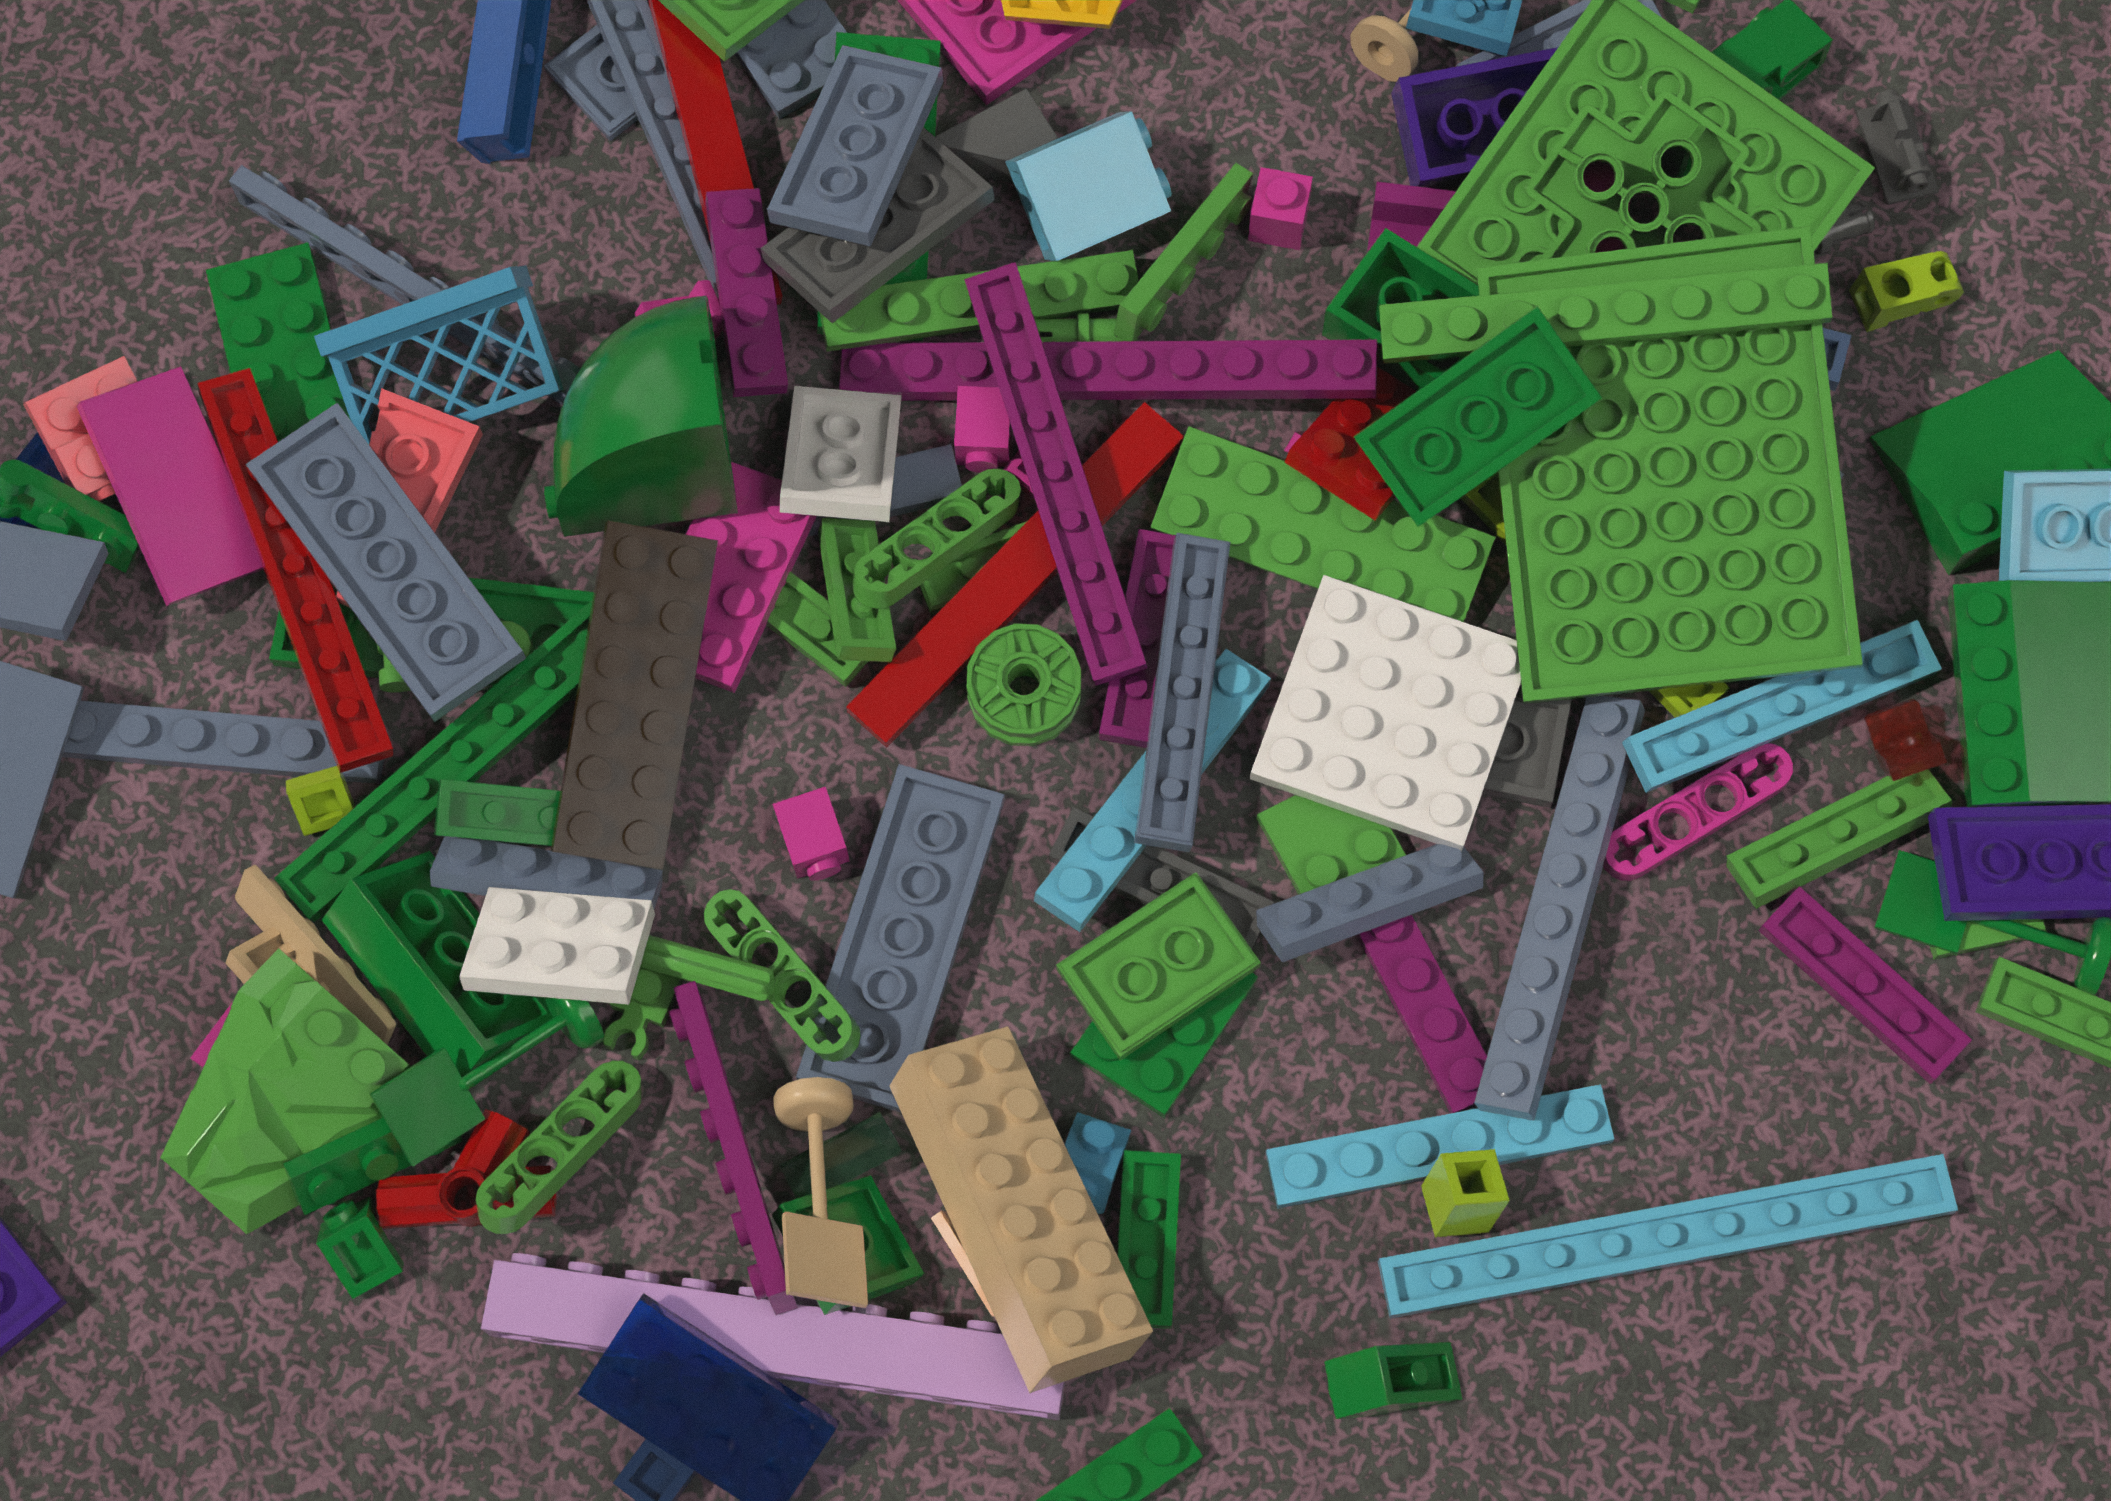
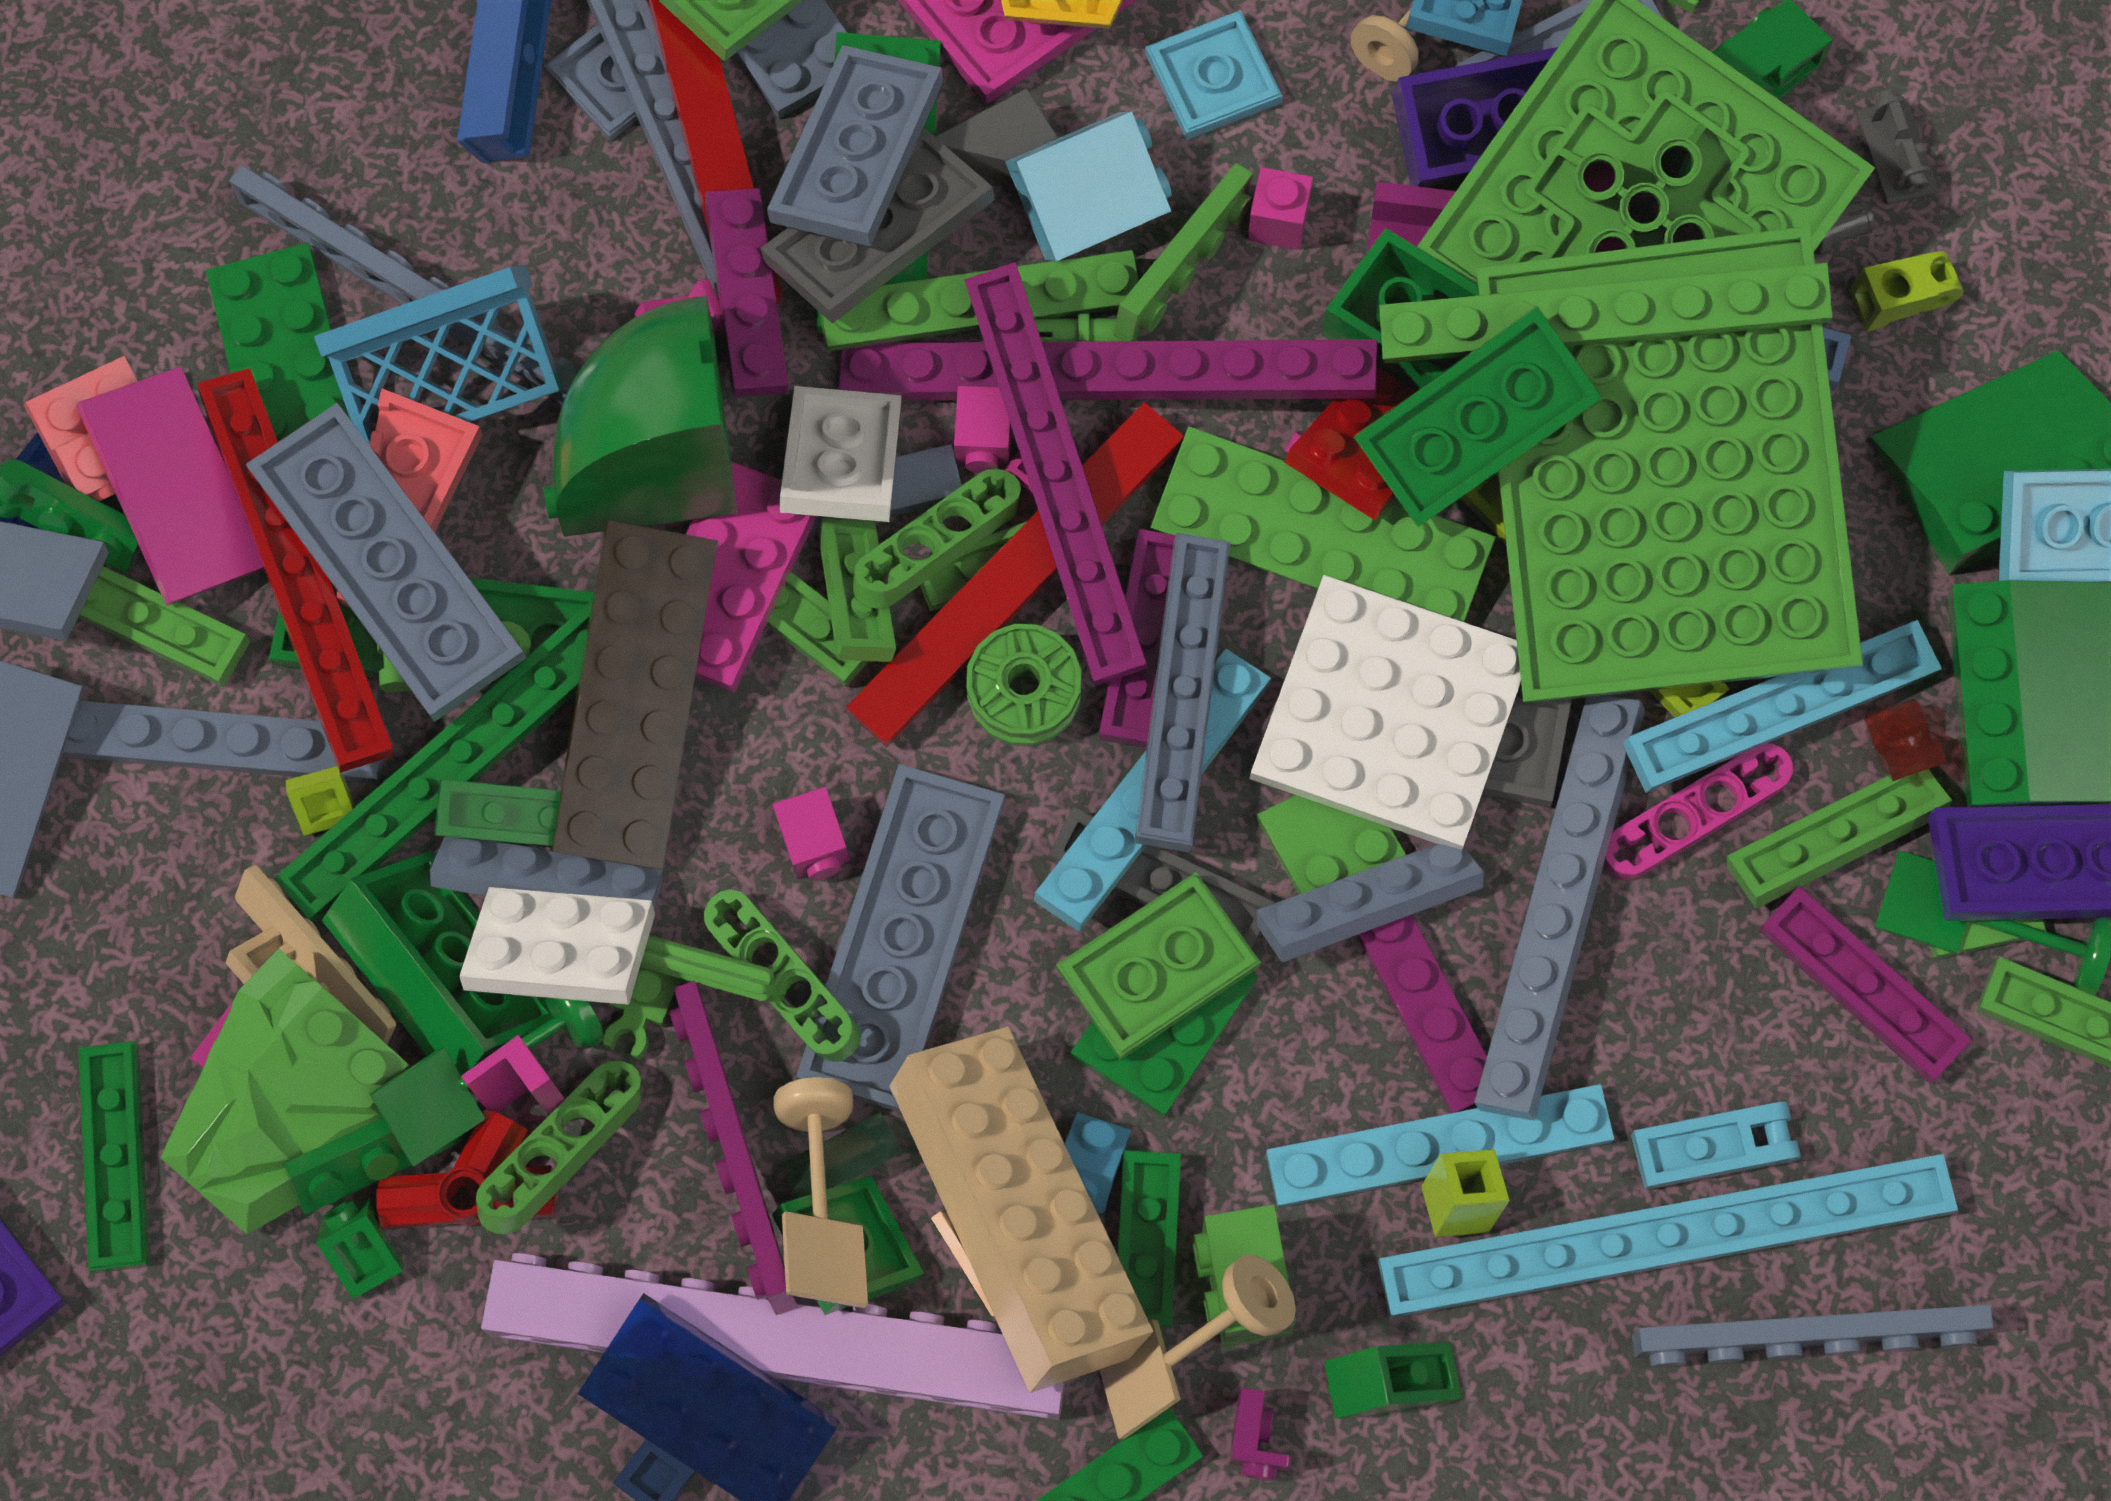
none -> bright green plate [78,566,251,688]
none -> green tile [78,1041,150,1274]
none -> dark pink panel [461,1035,565,1116]
none -> tan piece [1099,1255,1296,1439]
none -> medium azure tile [1145,10,1282,140]
none -> bright green brick [1193,1205,1296,1348]
none -> magenta bracket [1229,1388,1292,1481]
none -> medium azure plate [1631,1102,1802,1190]
none -> sand blue plate [1632,1305,1994,1368]

